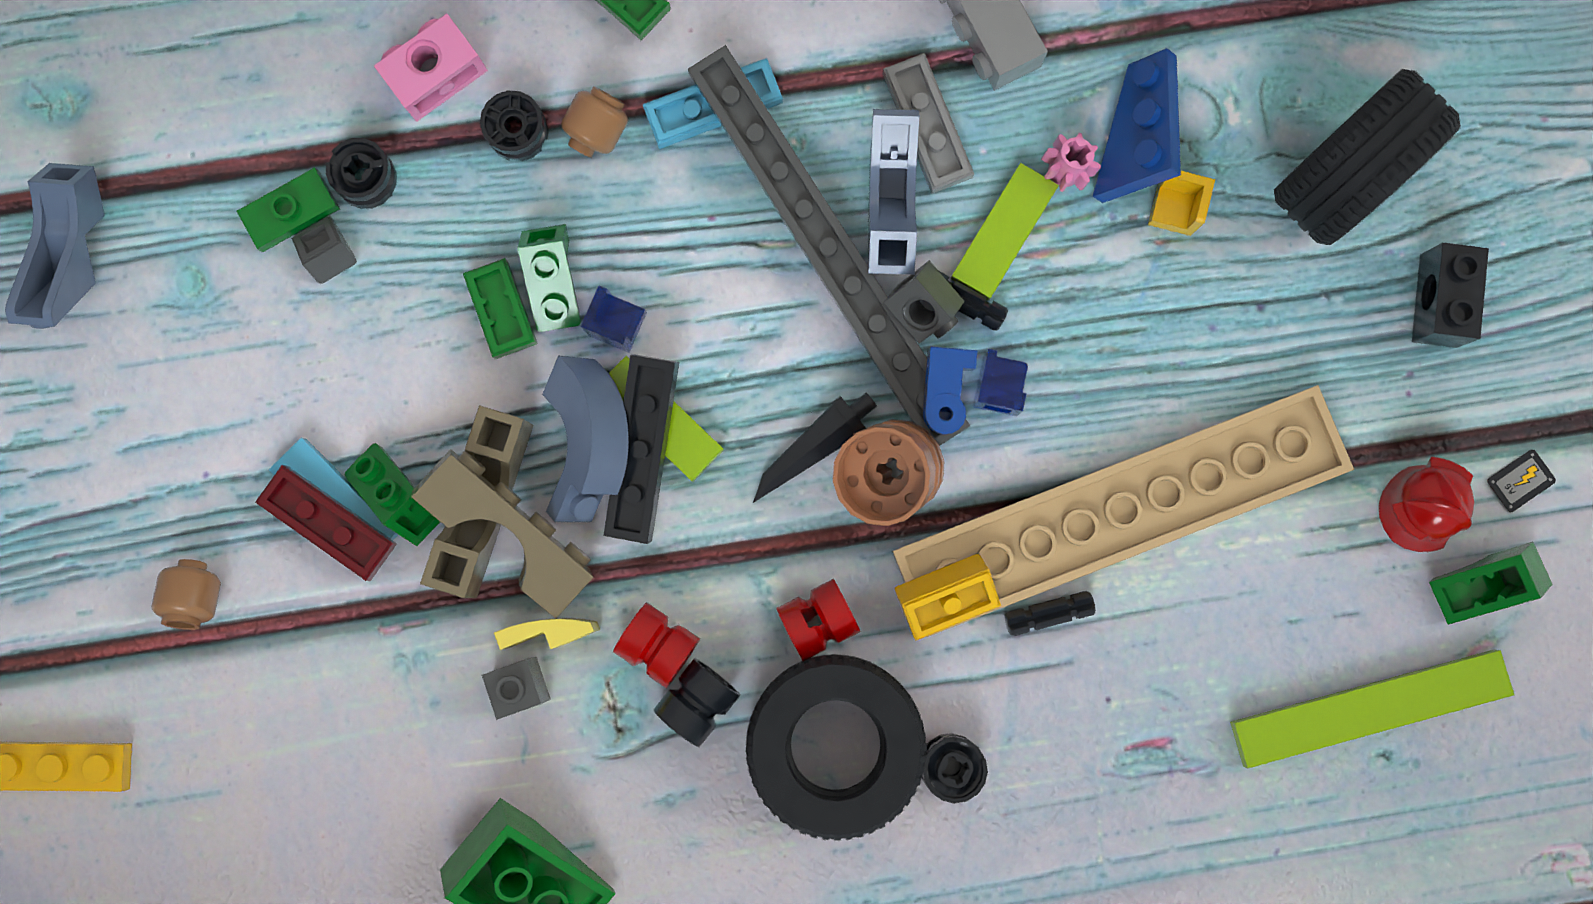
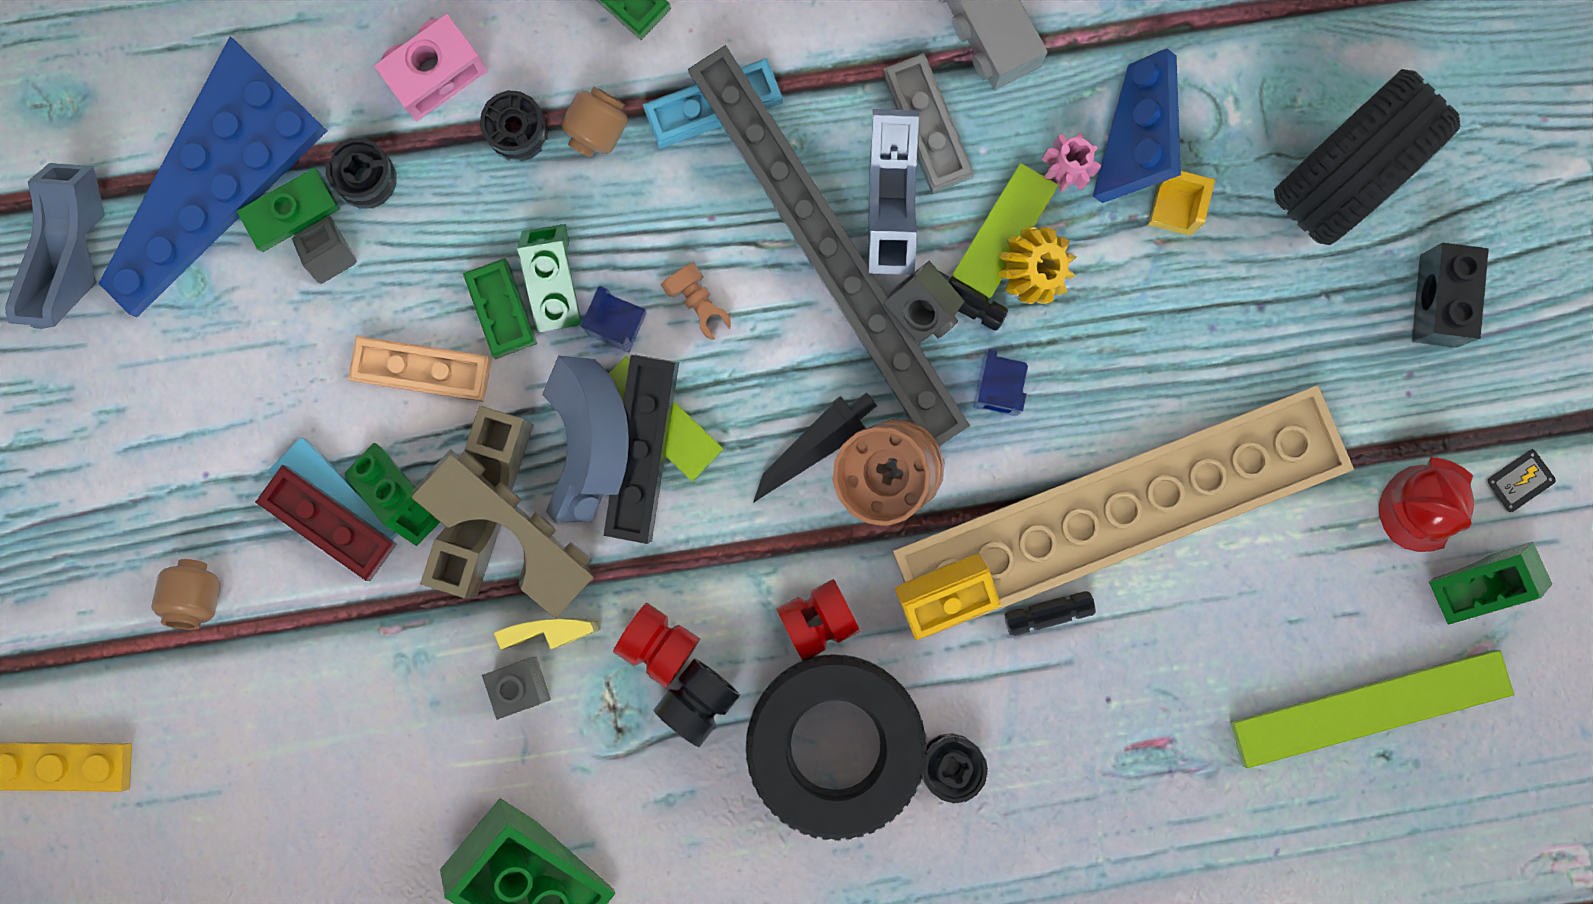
blue leg [923,347,978,435] -> none
none -> blue wing [98,36,327,317]
none -> light nougat tile [348,336,492,402]
none -> nougat piece [660,262,731,340]
none -> yellow gear [997,227,1077,304]

